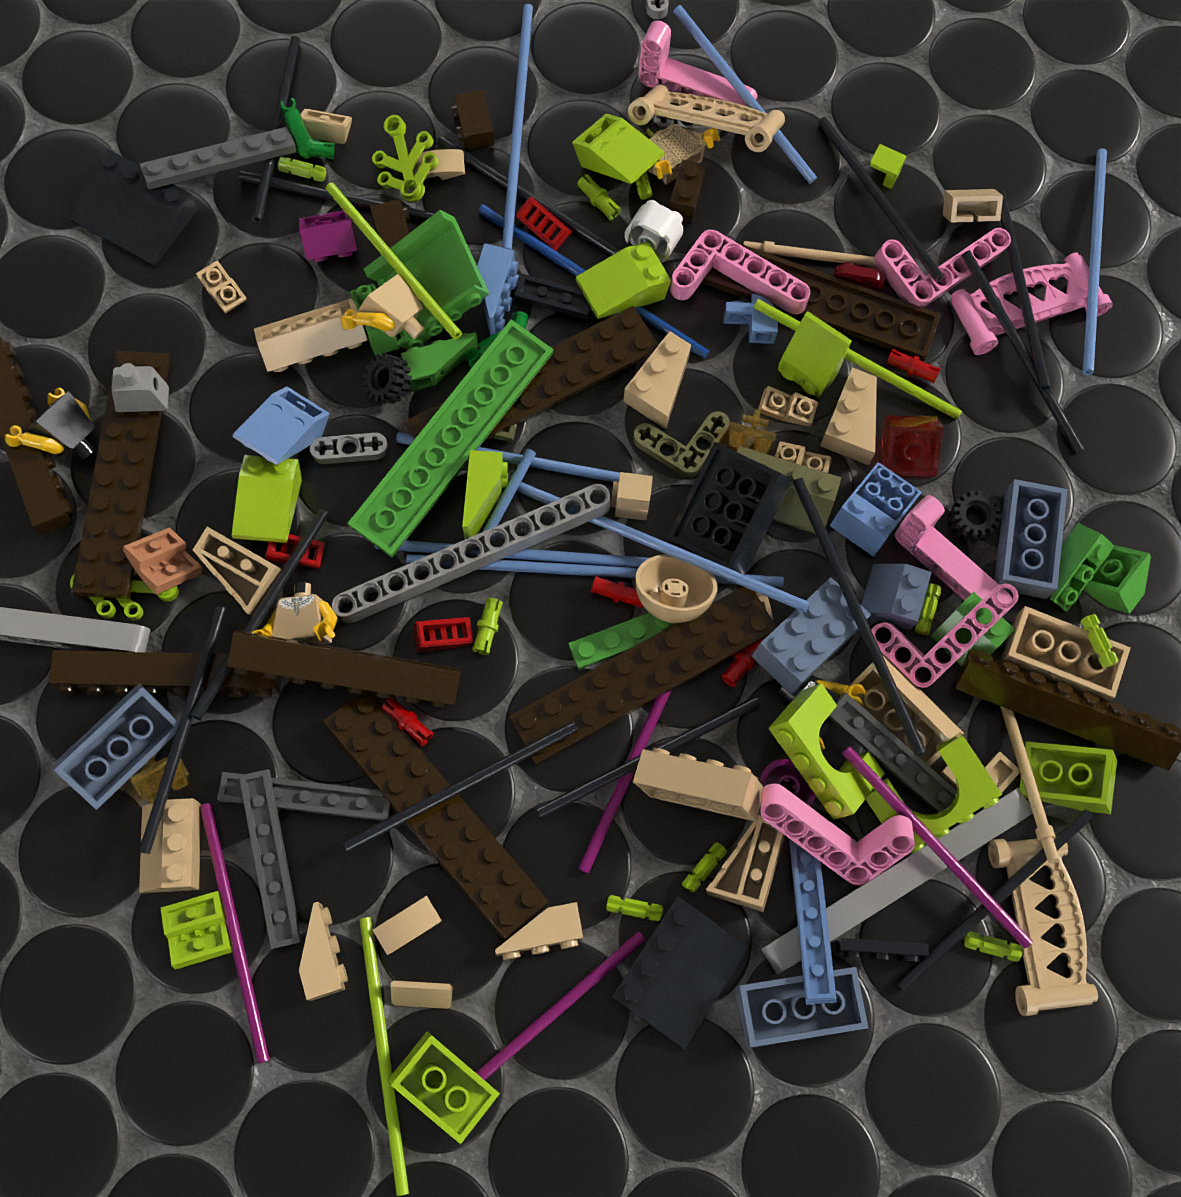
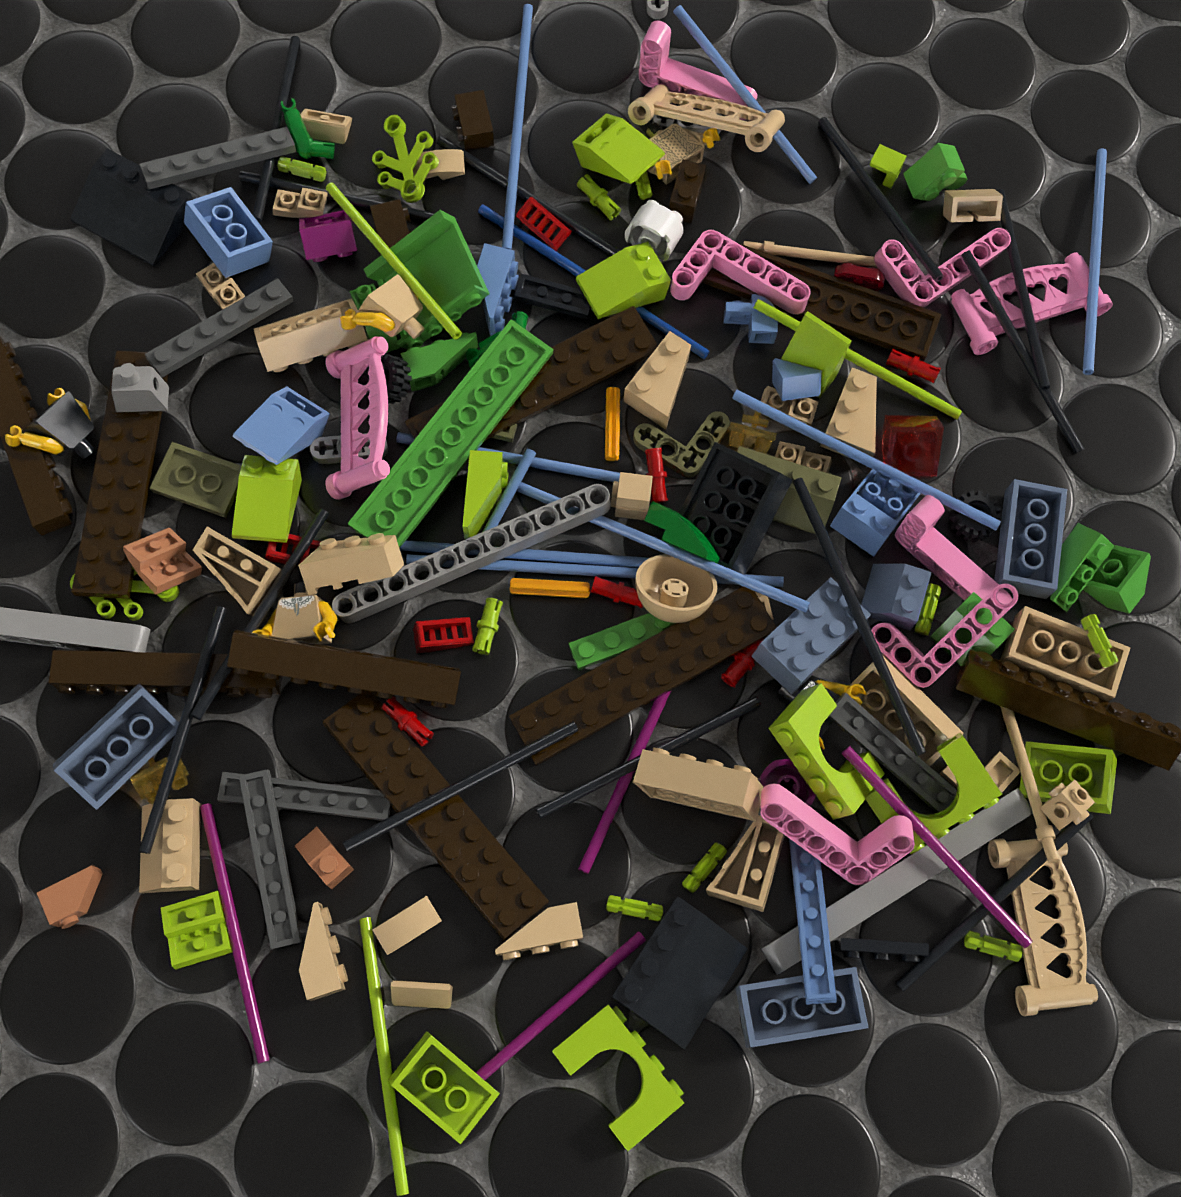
none -> nougat slope [37,866,103,929]
none -> dark grey plate [145,278,293,378]
none -> olive plate [150,442,241,518]
none -> medium blue brick [184,187,273,278]
none -> tan slope [273,188,328,218]
none -> nougat slope [295,827,354,889]
none -> tan wedge [298,533,404,595]
none -> bright pink piece [325,336,390,500]
none -> light orange axle [510,578,590,598]
none -> lime arch [552,1005,684,1151]
none -> light orange axle [605,387,620,461]
none -> green slope [644,501,720,563]
none -> red pin [645,448,668,503]
none -> medium blue piece [732,390,1001,531]
none -> medium blue slope [772,358,822,401]
none -> bright green brick [903,143,968,201]
none -> tan brick [1040,780,1095,831]

